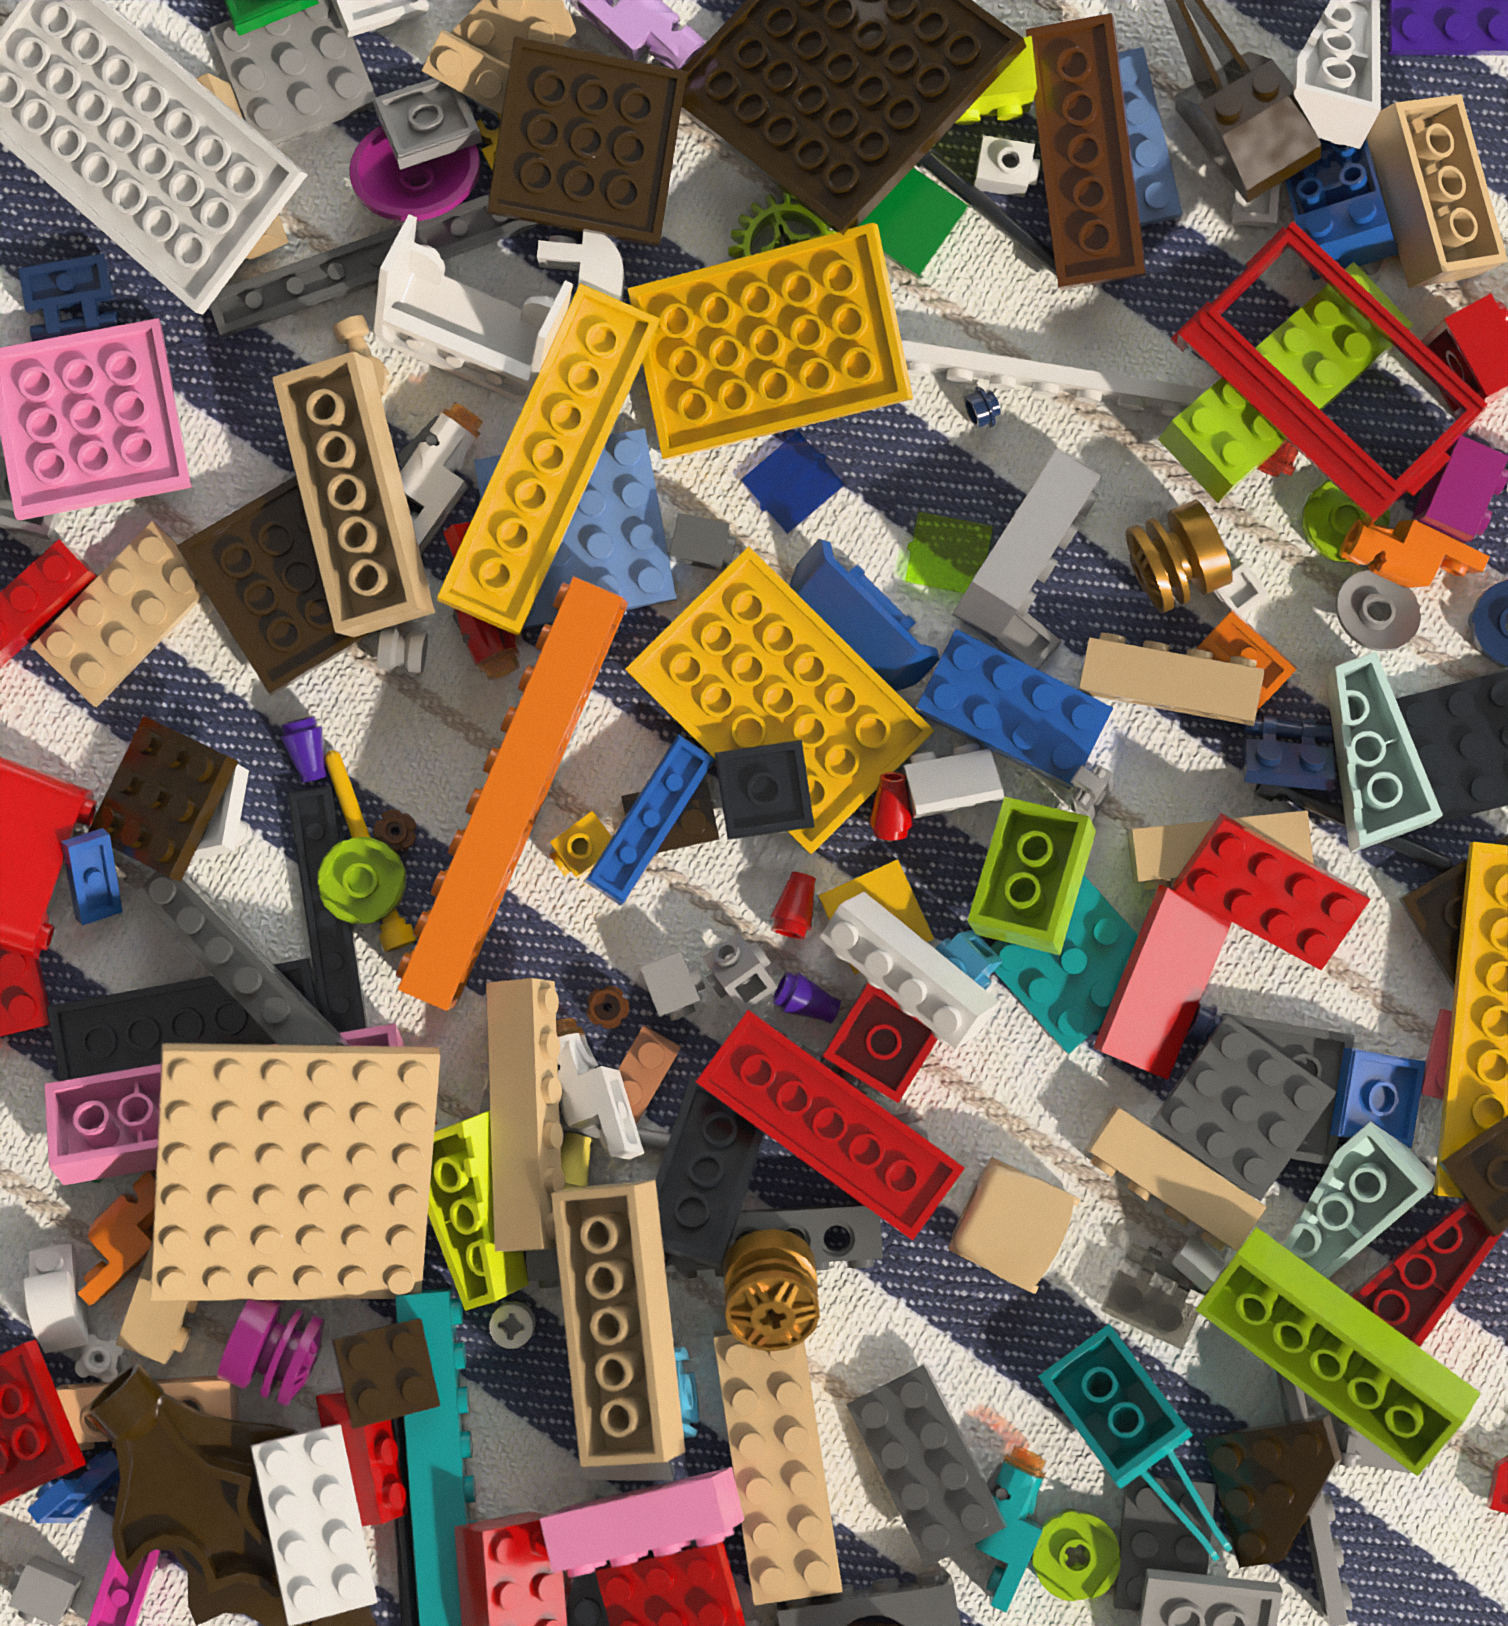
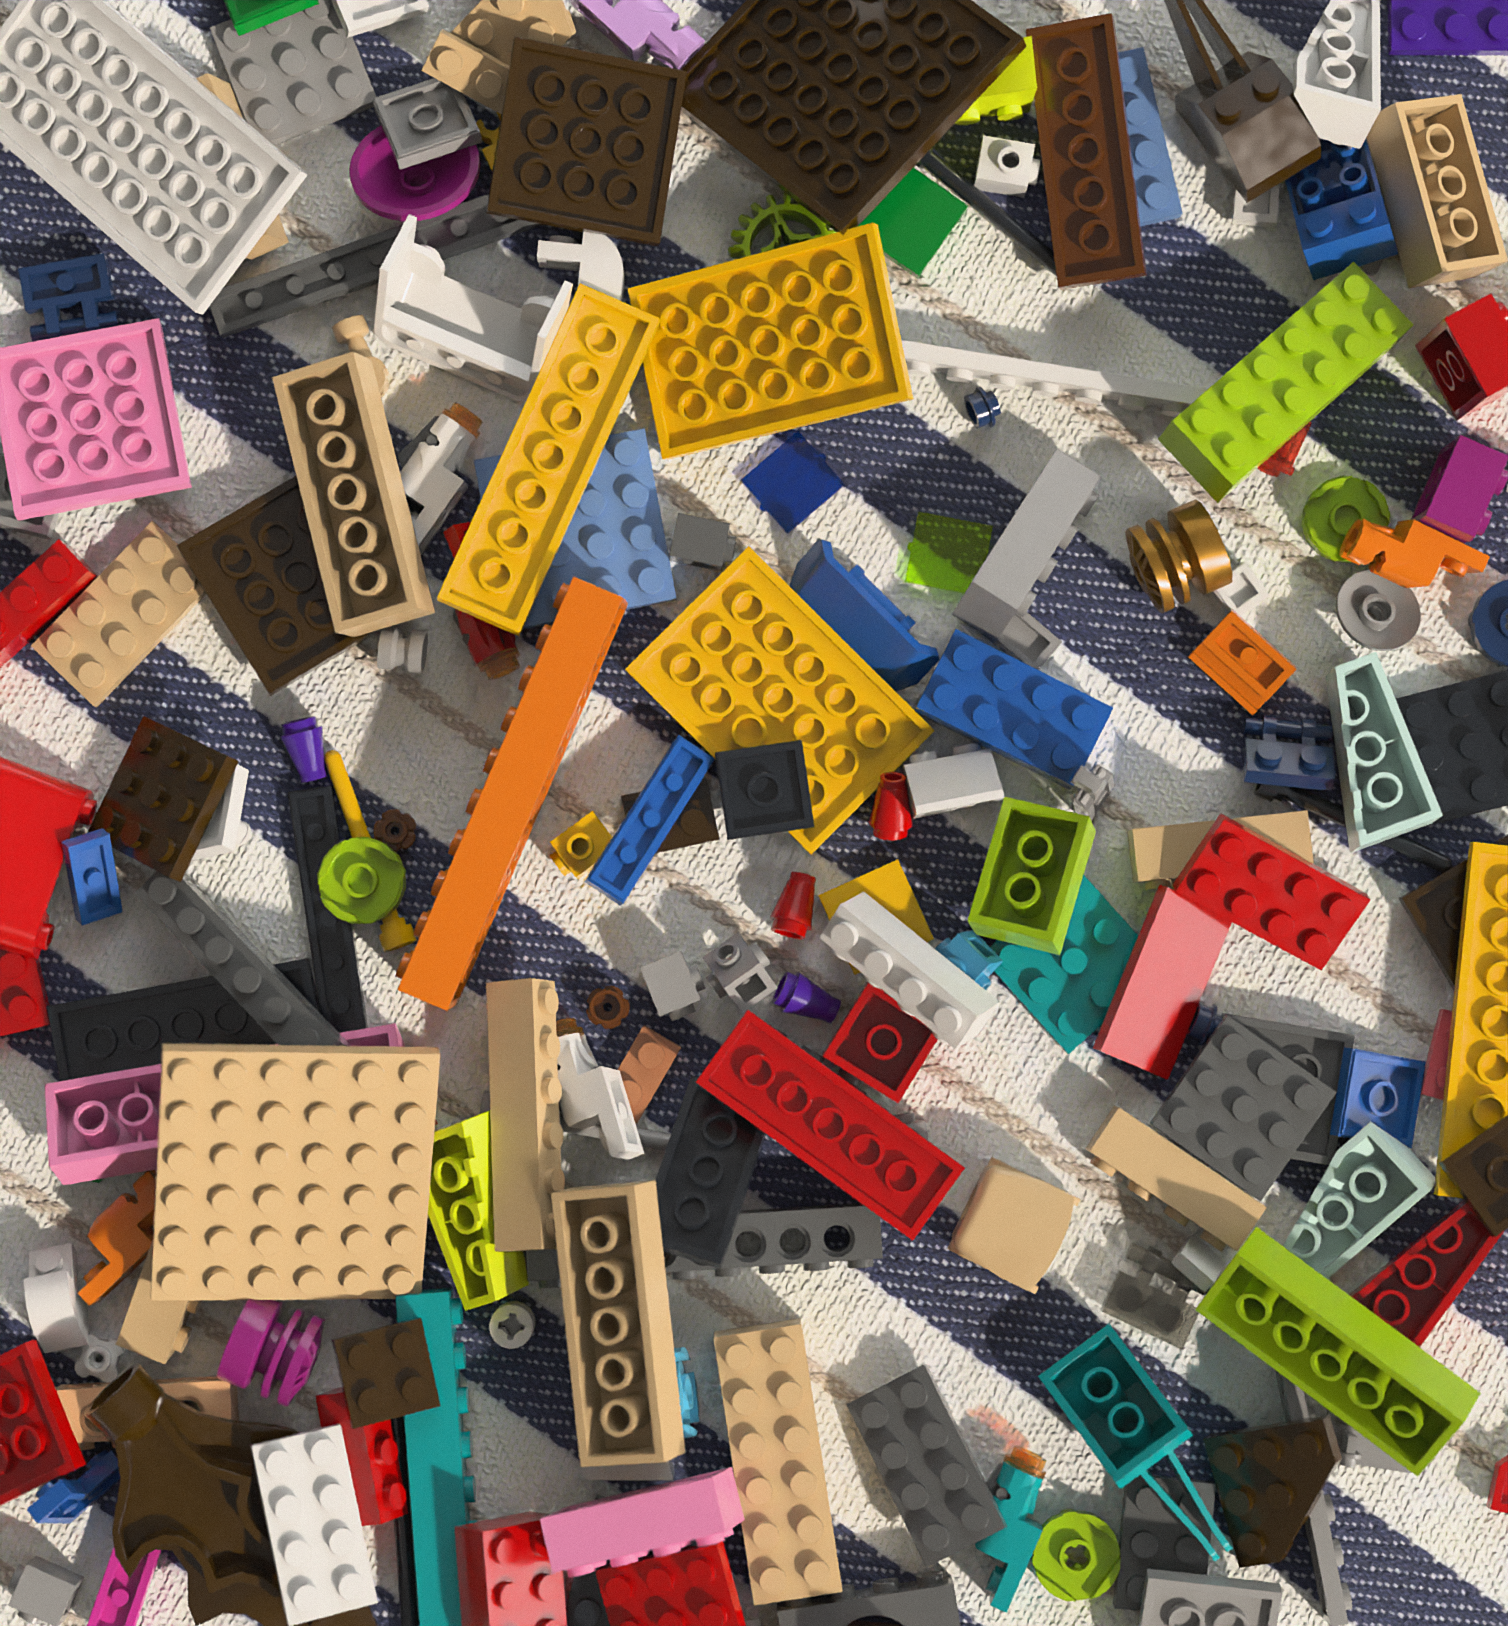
light yellow cone [561,1132,592,1190] -> none
pearl gold wheel [723,1229,820,1352] -> none
tan brick [1079,633,1264,726] -> none
red piece [1170,221,1489,528] -> none

